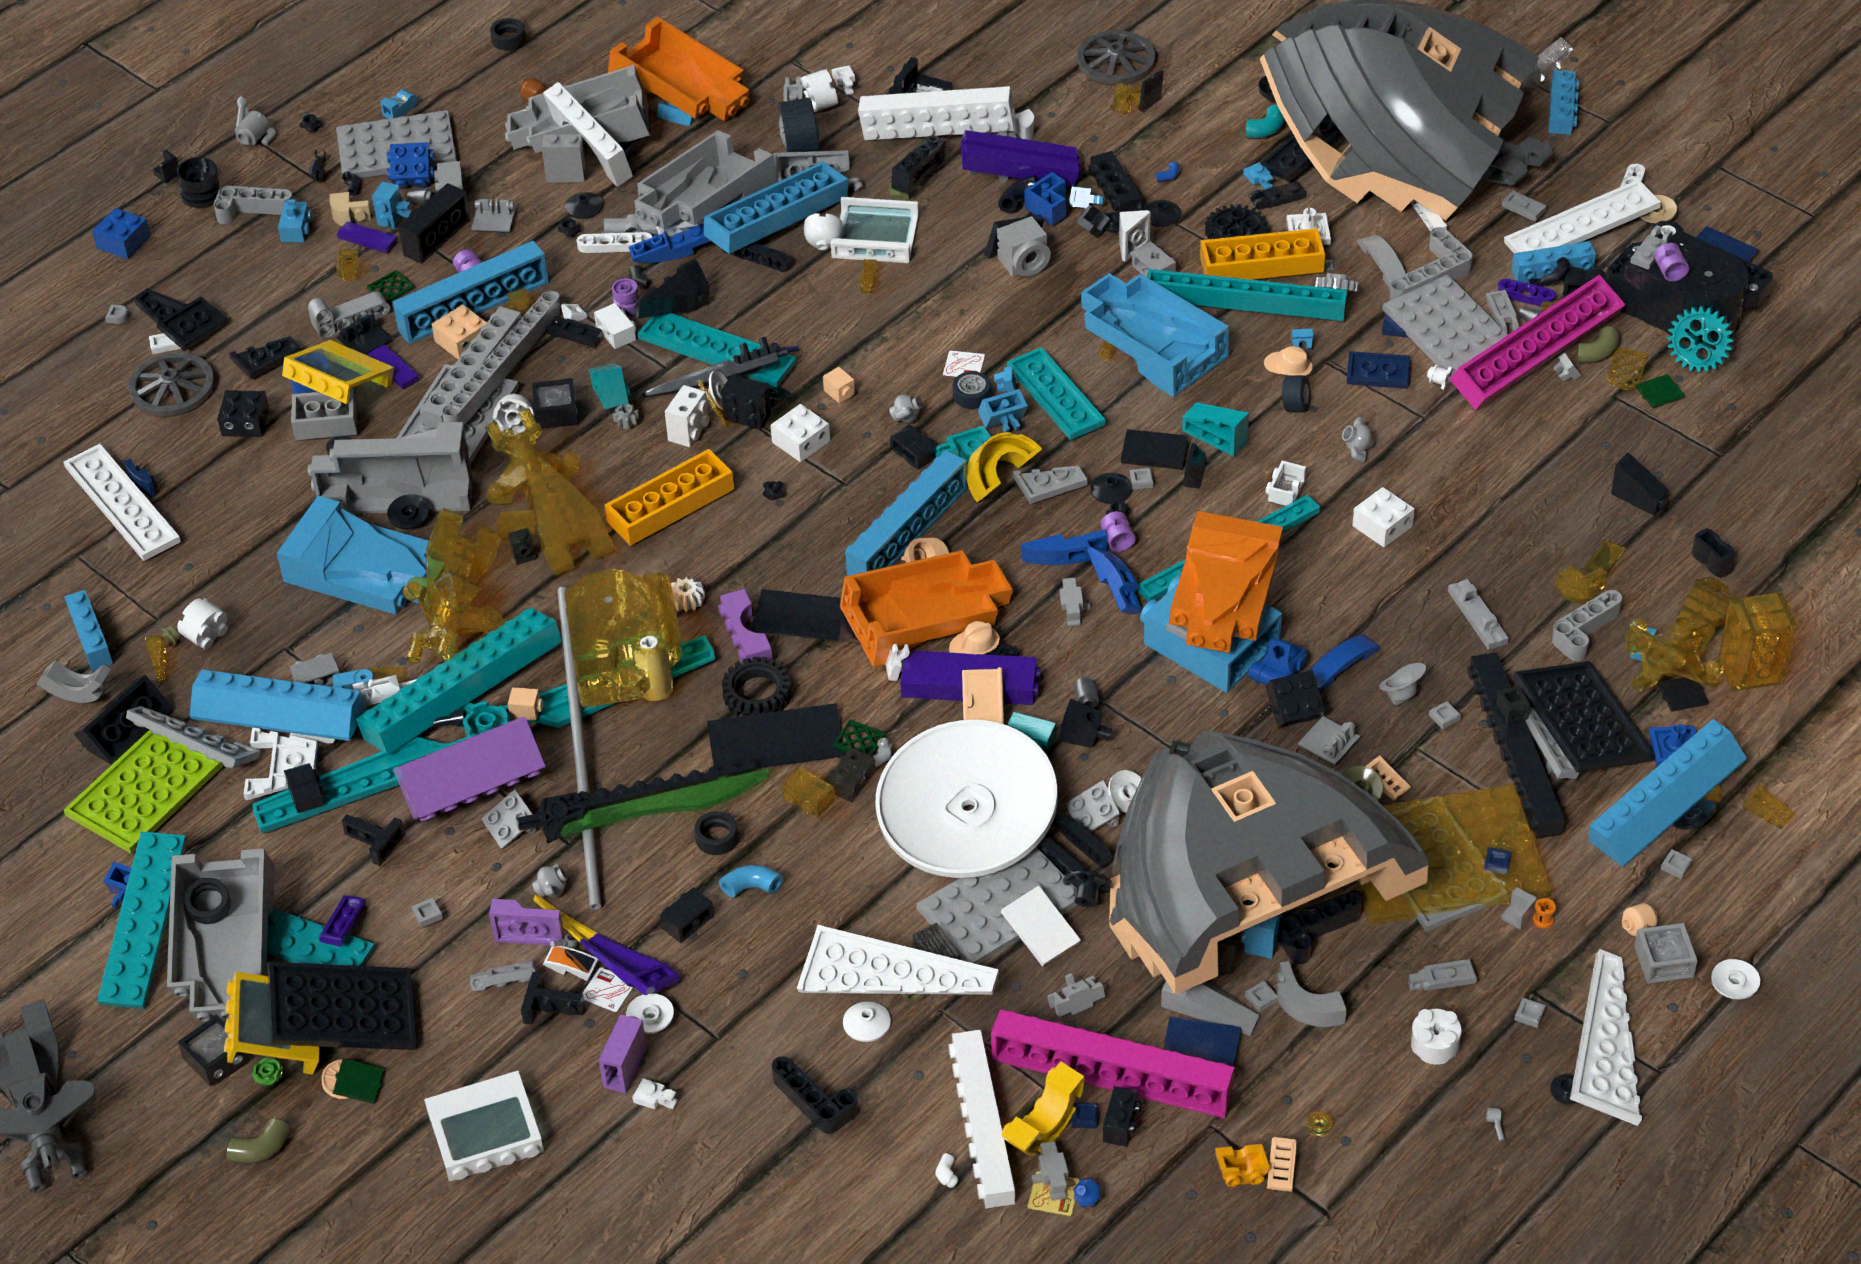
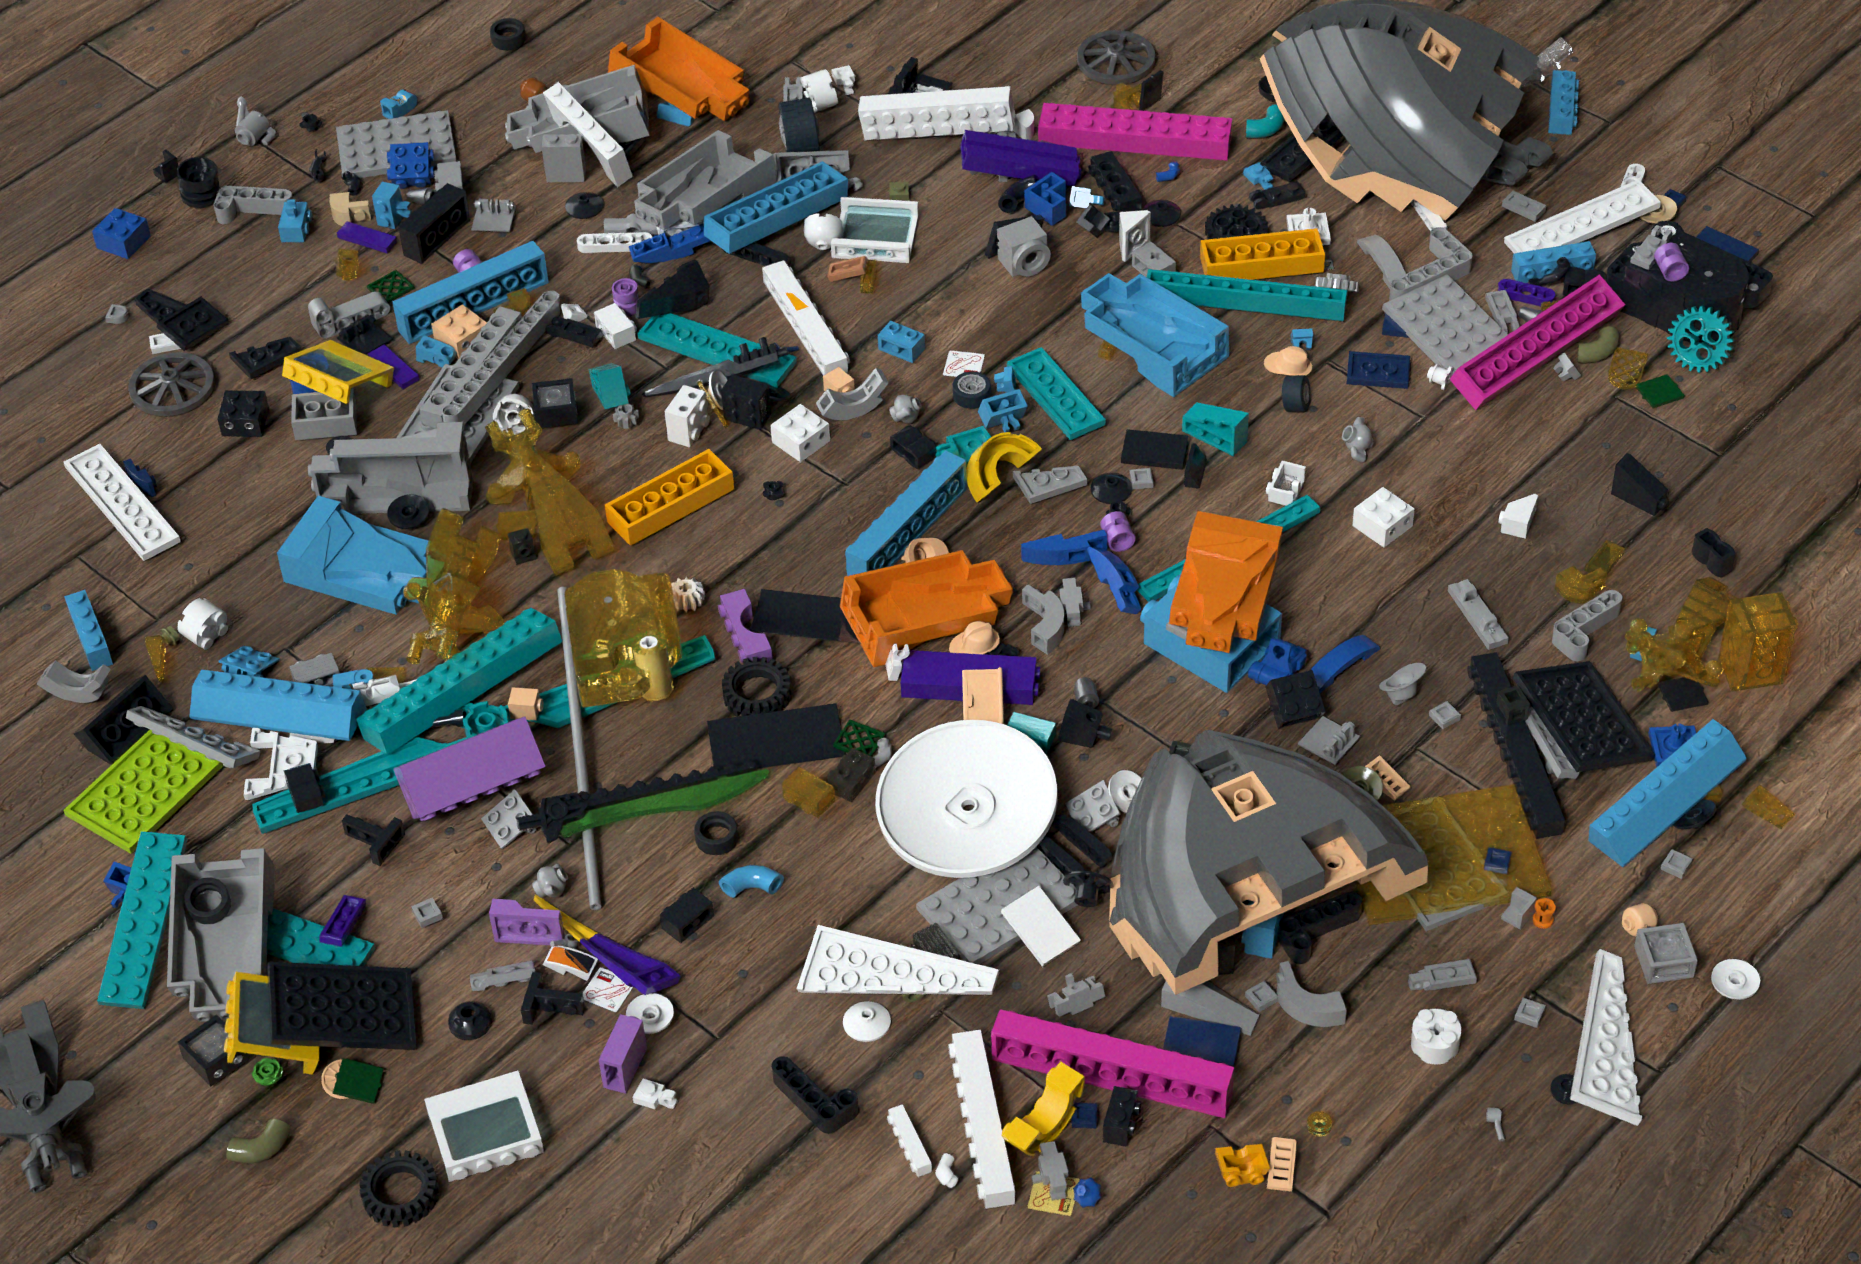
black plate [558,218,581,237] -> none
black brick [891,136,946,194] -> none
none -> dark azure hinge [219,646,280,678]
none -> black tyre [359,1150,439,1227]
none -> dark azure leg [416,335,457,368]
none -> black piece [448,1001,492,1040]
none -> white brick [762,260,850,376]
none -> light grey arch [816,368,889,420]
none -> nougat tile [827,256,868,282]
none -> dark azure brick [878,321,925,363]
none -> white piece [887,1104,932,1177]
none -> light grey arch [1022,585,1064,655]
none -> dark pink brick [1038,103,1232,160]
none -> white slope [1498,494,1538,539]
none -> dark blue tile [1663,189,1687,210]

